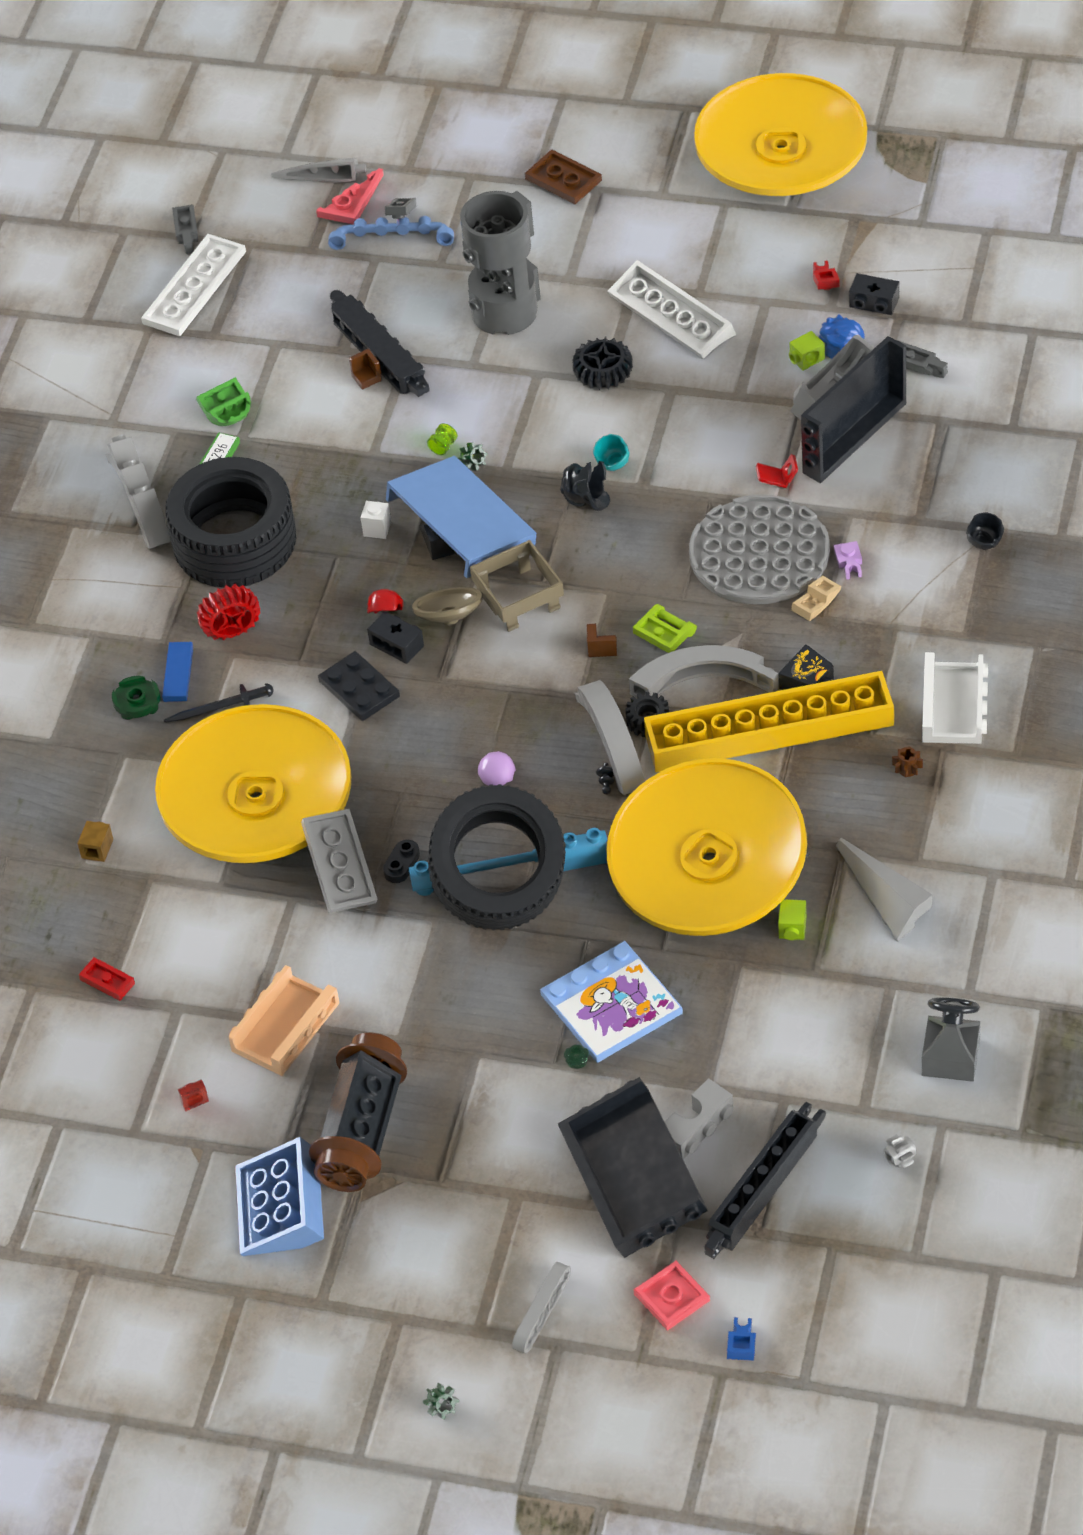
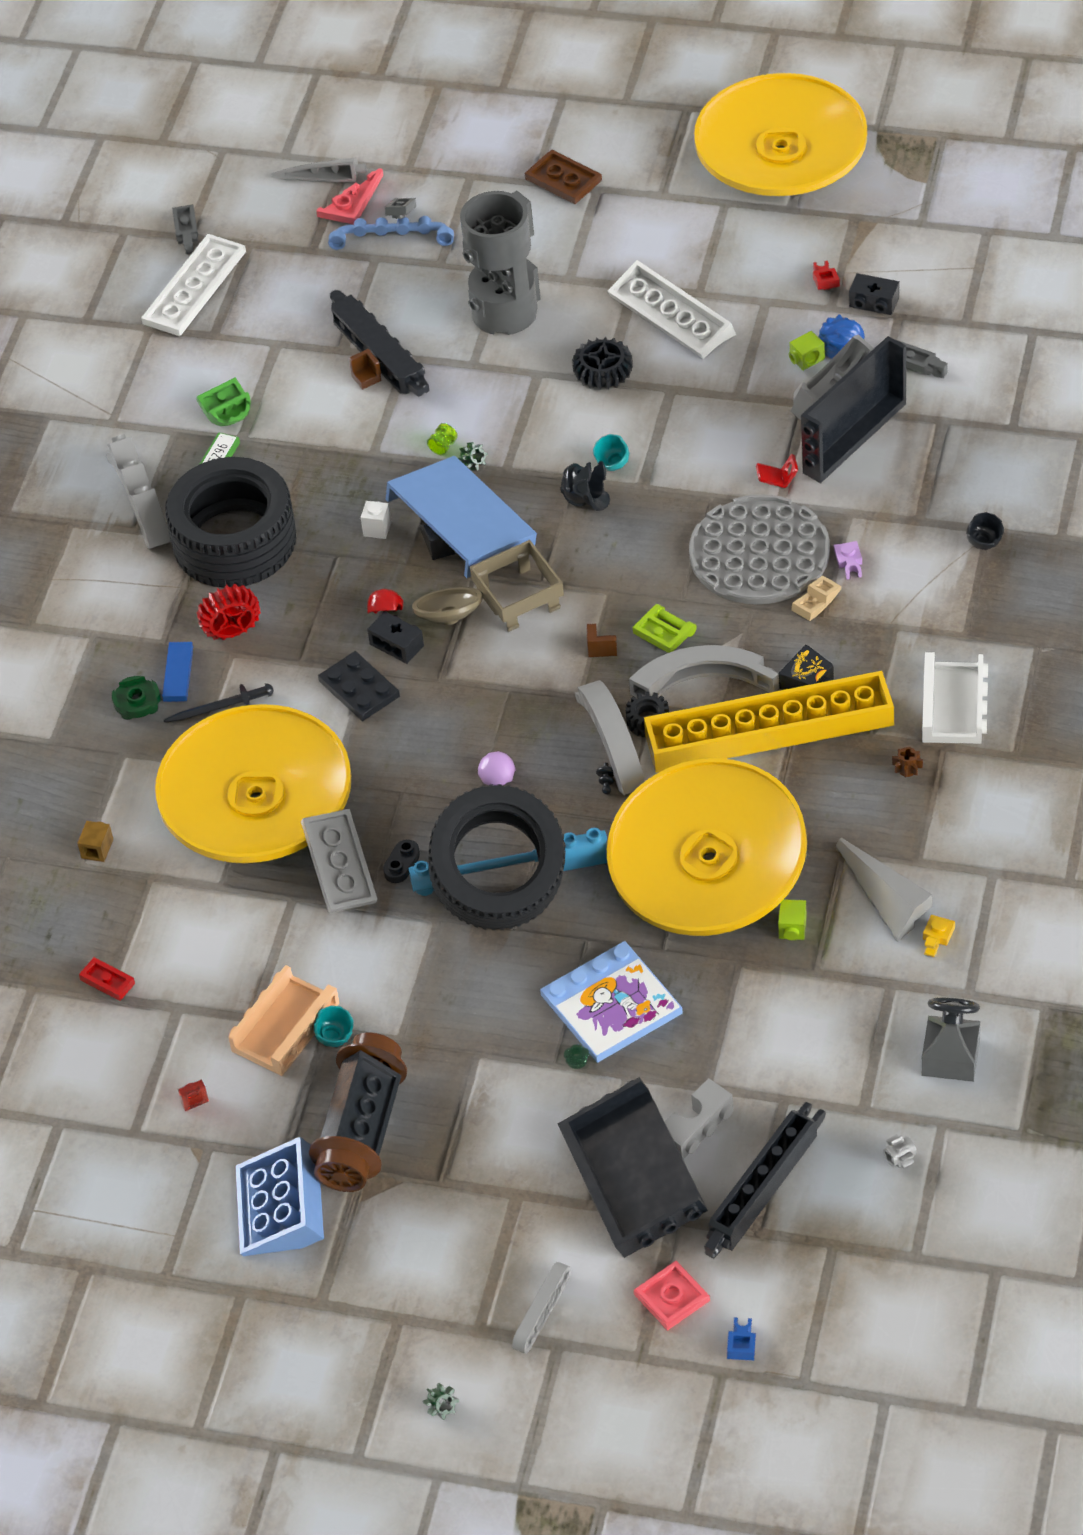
none -> teal hair [314,1005,354,1047]
none -> yellow plate [923,915,955,957]

